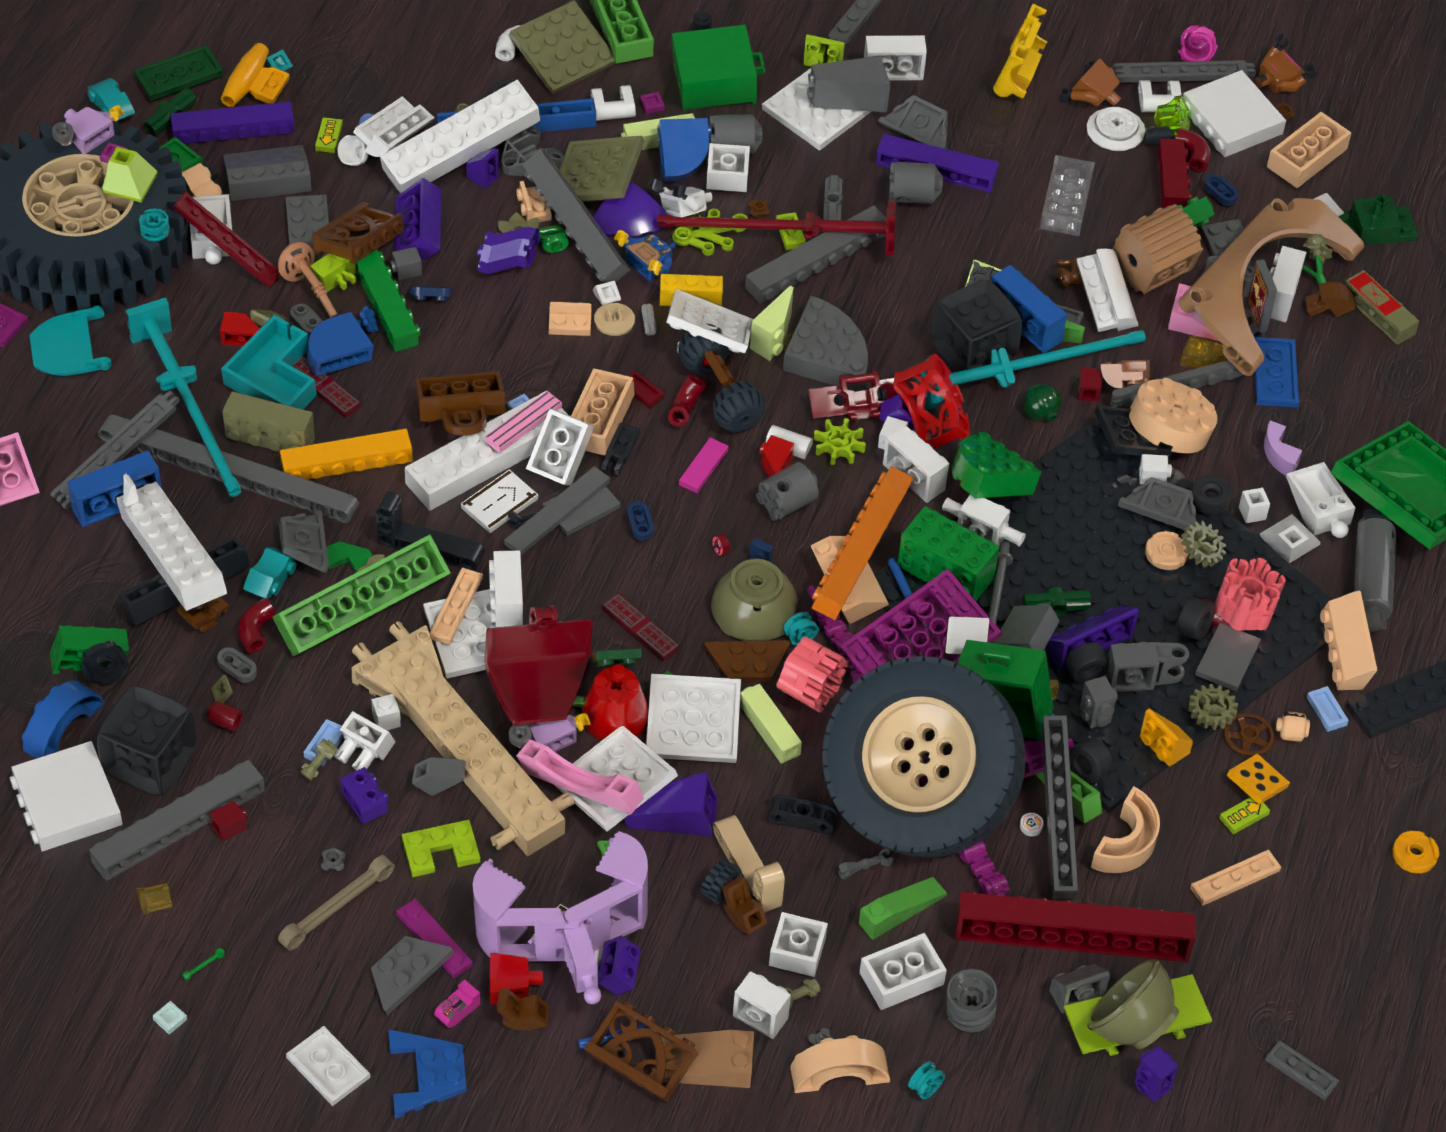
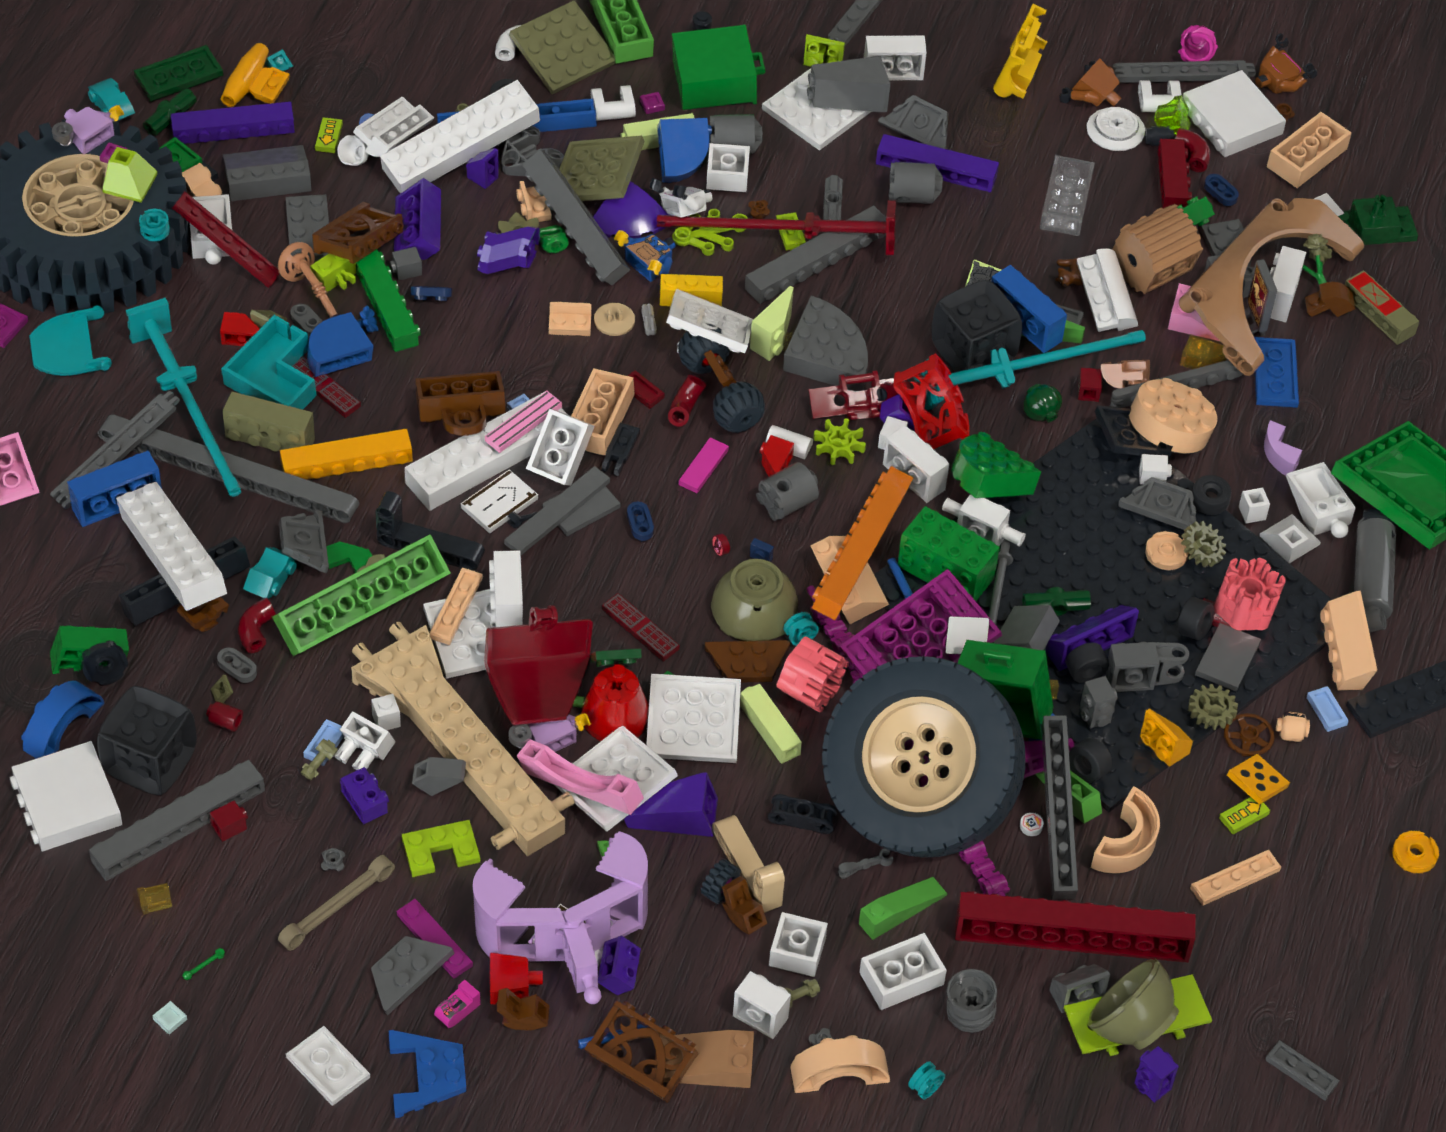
white slope [123,474,139,507] -> none
white slope [592,281,621,305] -> none

